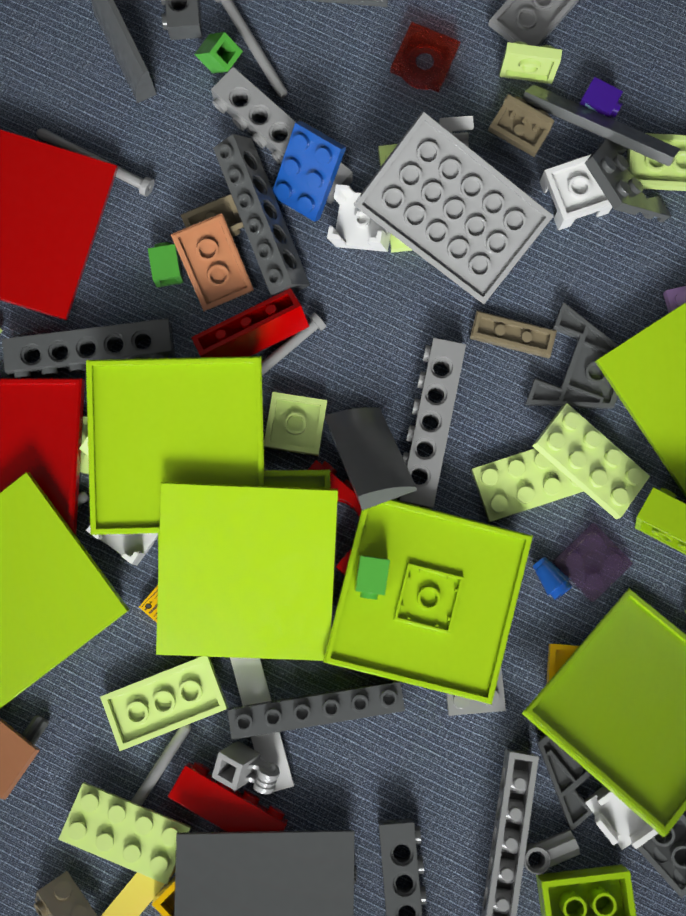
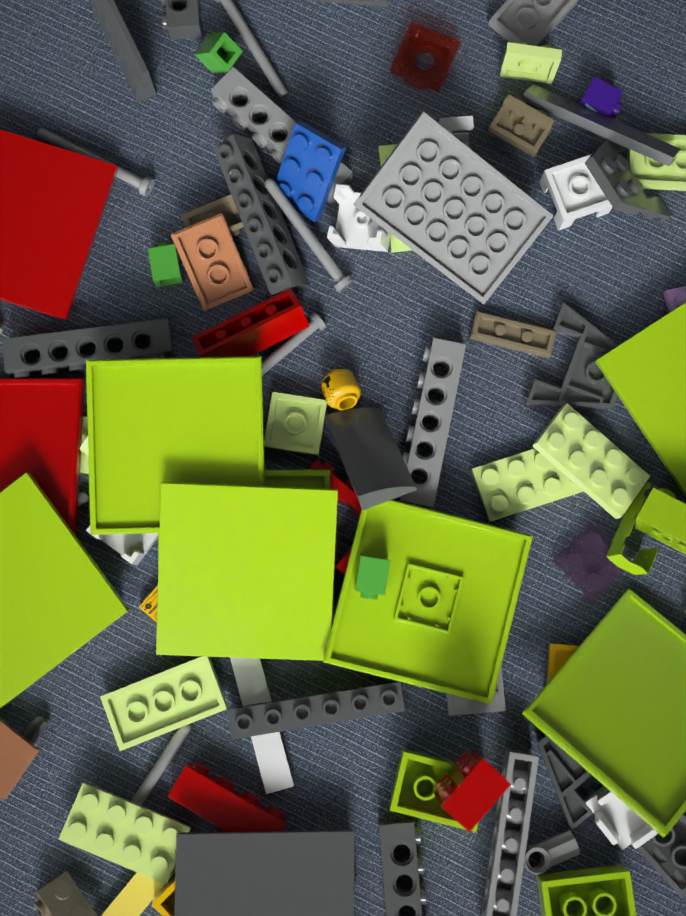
light grey brick [212,741,280,794] -> none
blue cone [532,557,573,600] -> none
none -> light grey bar [265,179,353,292]
none -> yellow head [321,369,361,411]
none -> lime brick [389,748,479,832]
none -> red brick [434,749,511,832]
none -> lime piece [606,483,657,575]

